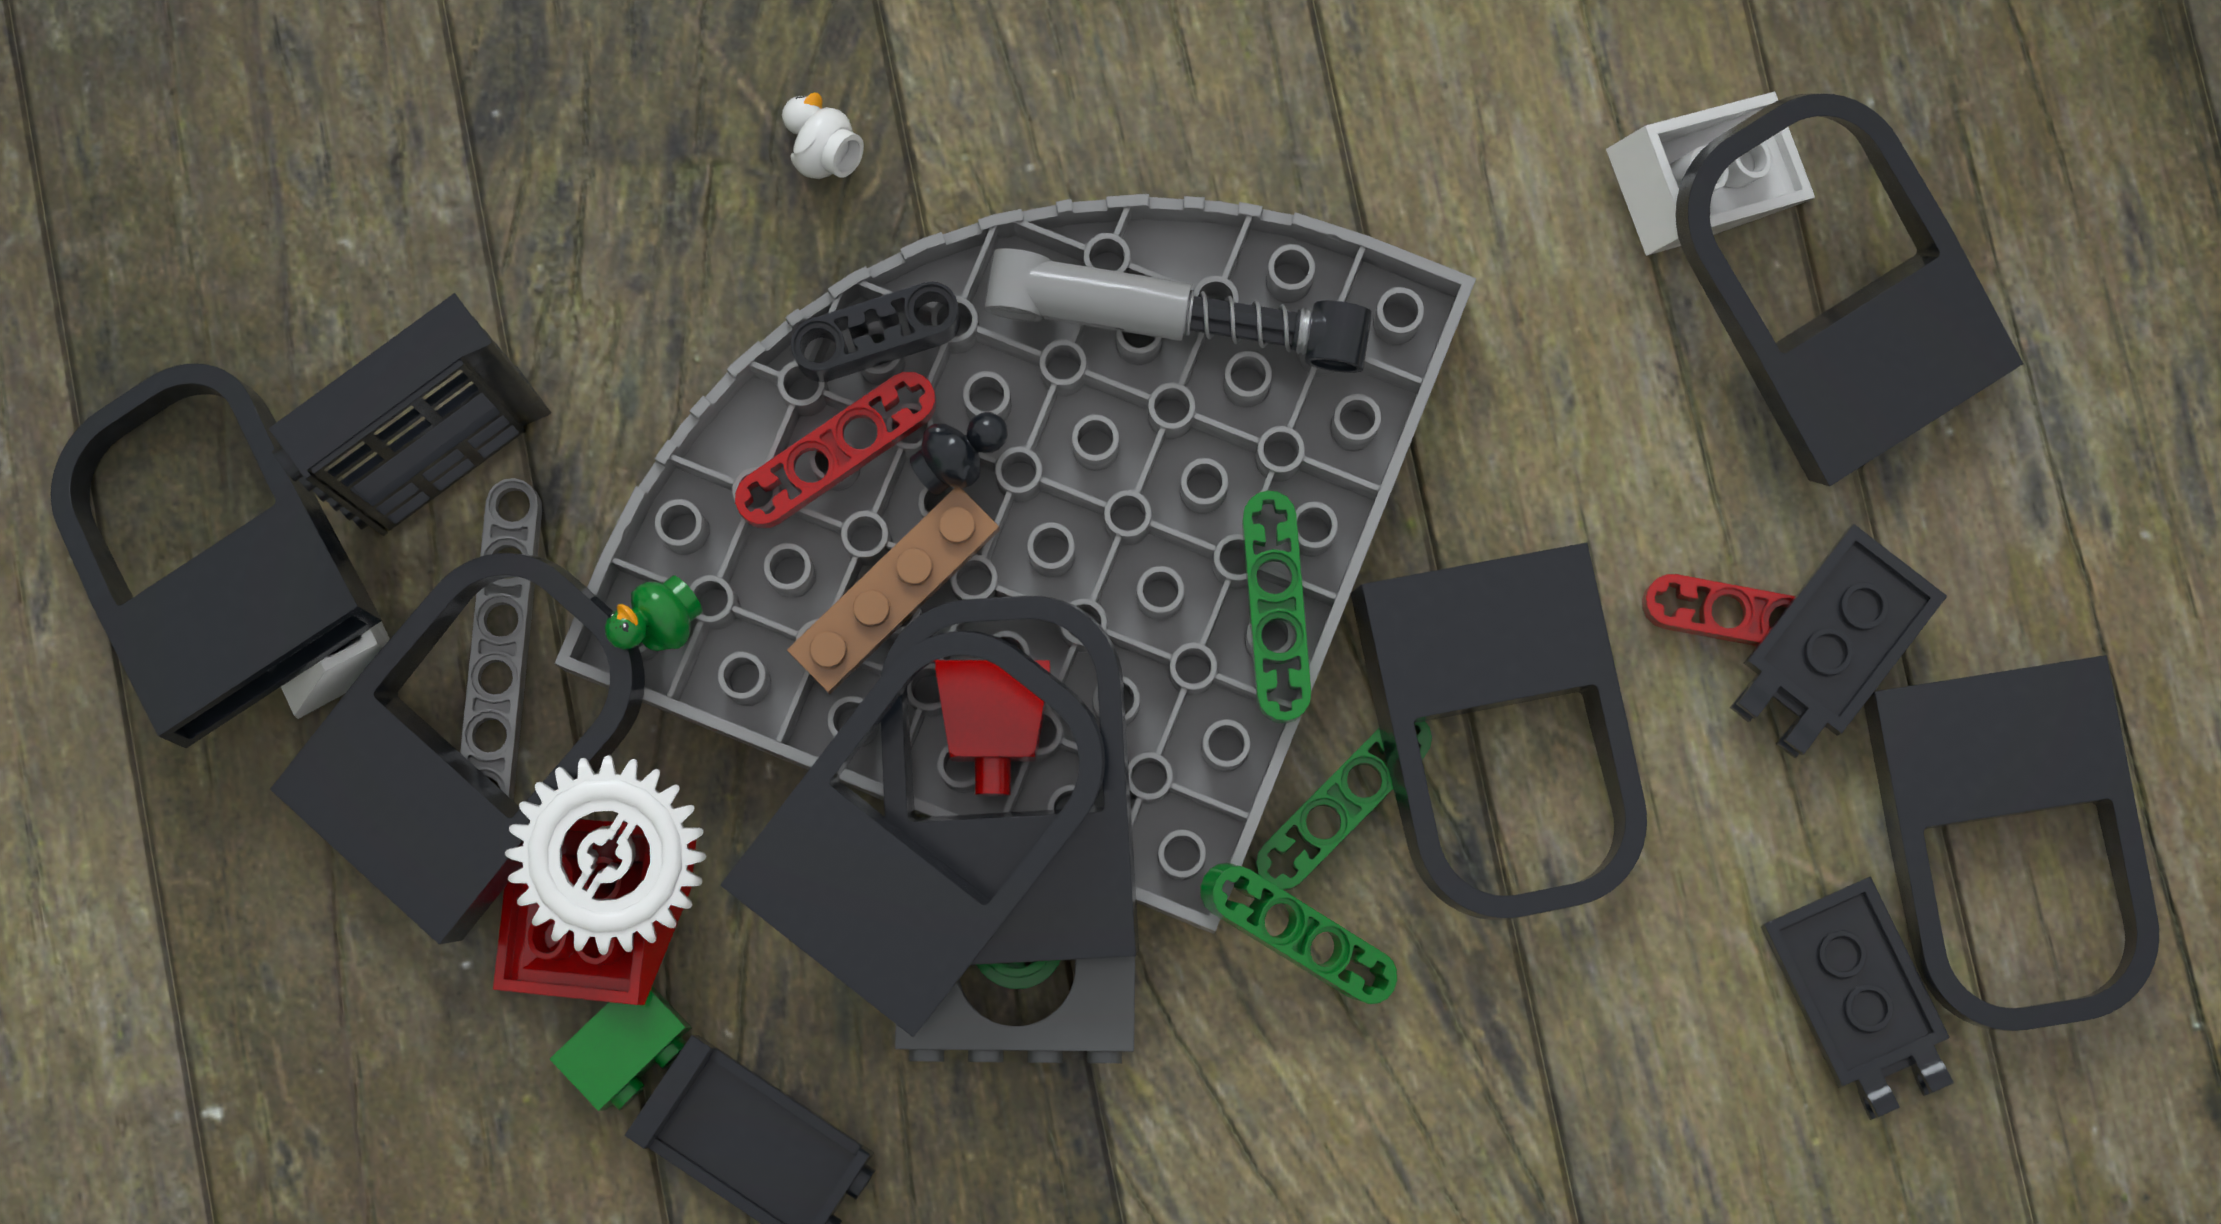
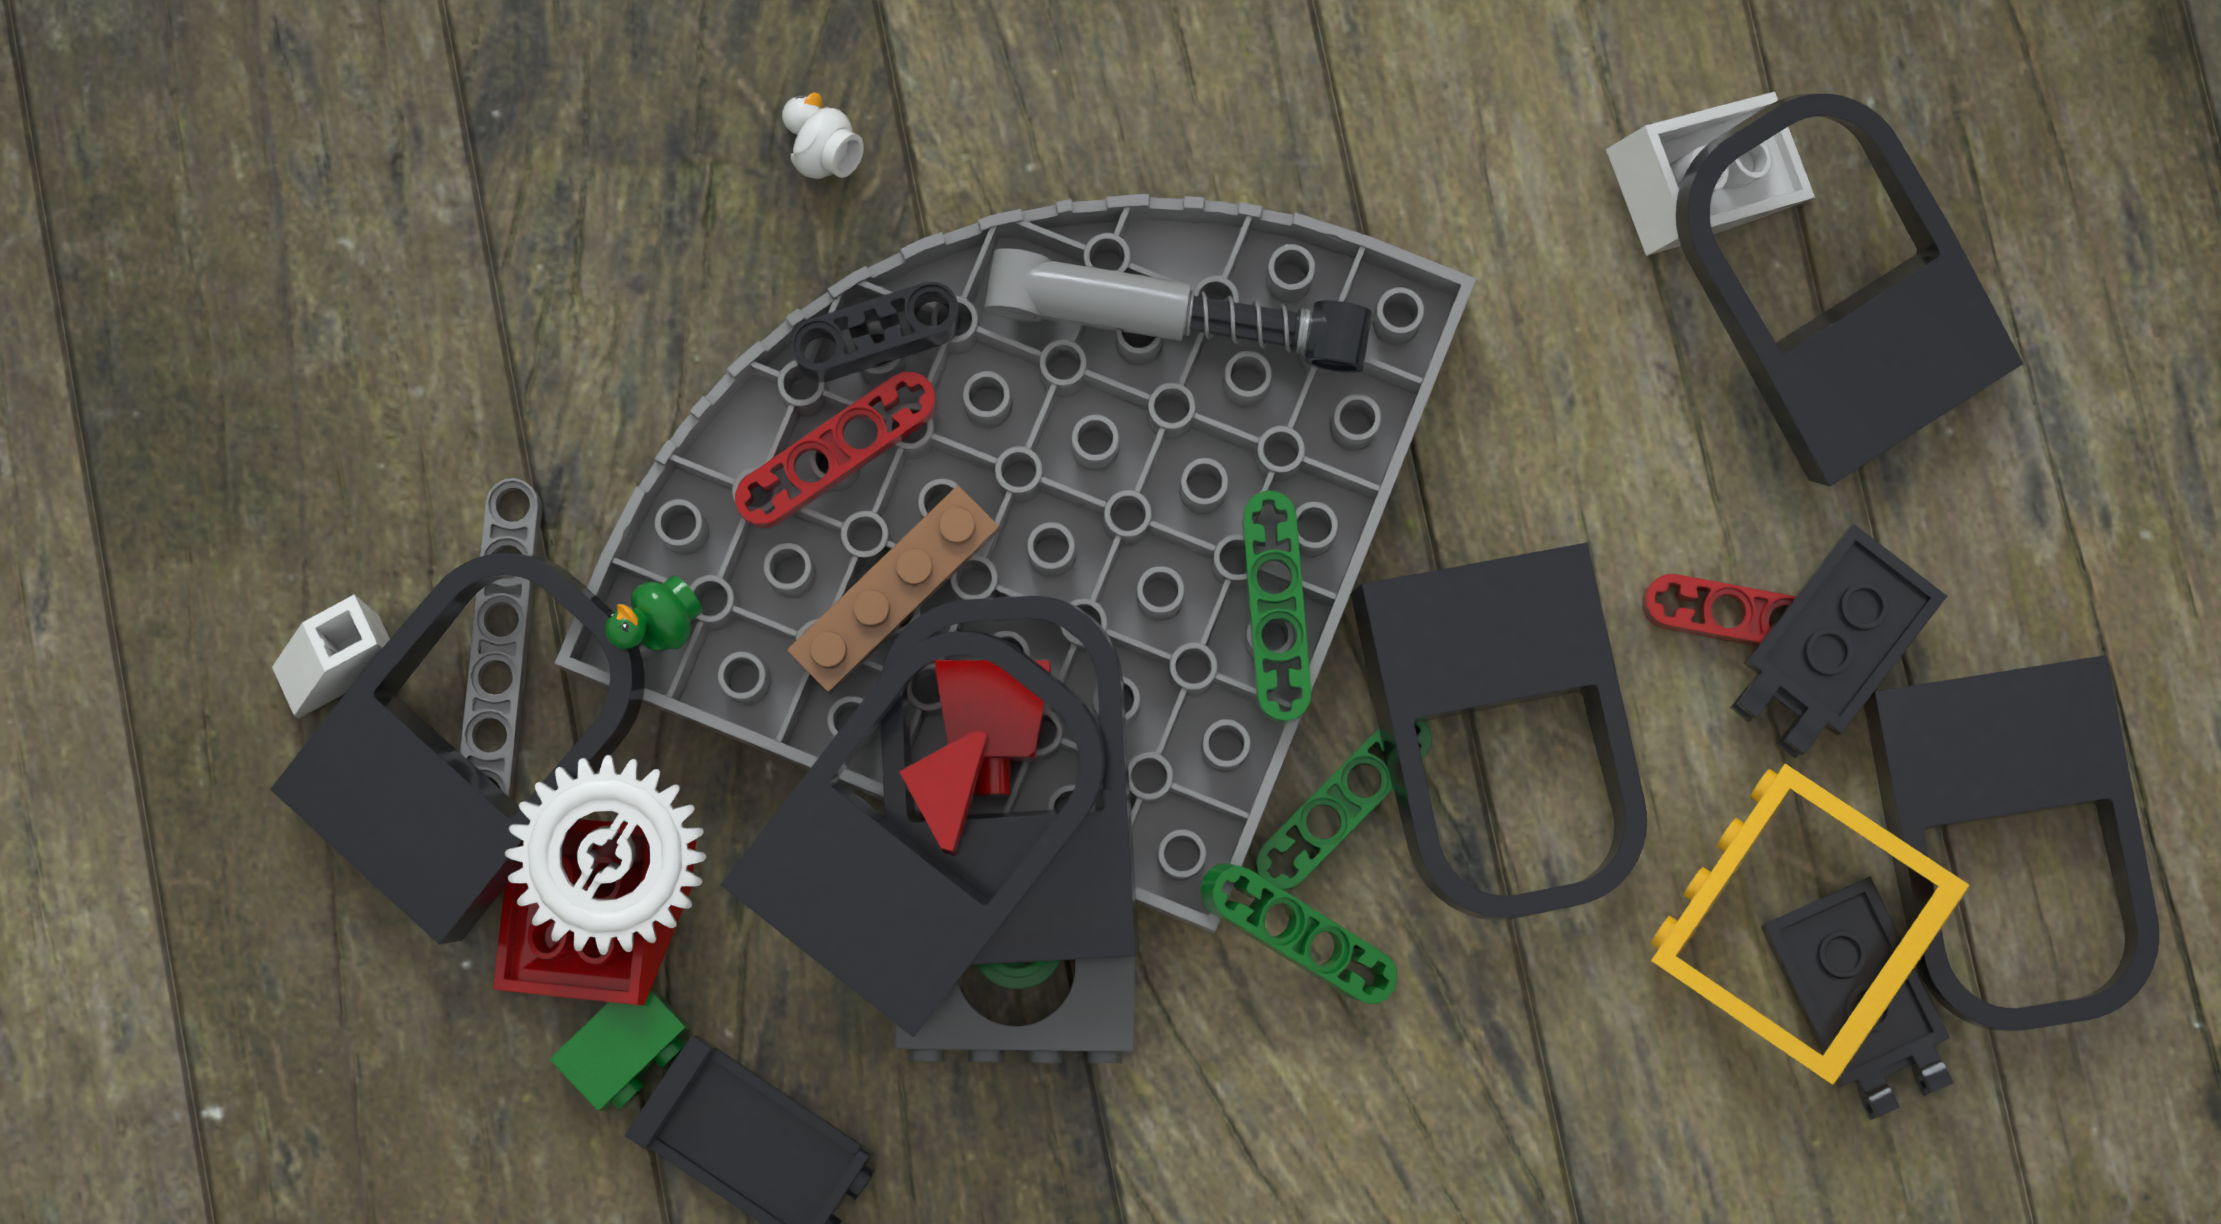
black window [50,363,382,748] -> none
black window [269,293,552,536] -> none
black animal [910,412,1008,495] -> none
none -> red slope [899,730,990,856]
none -> yellow window [1650,764,1970,1085]

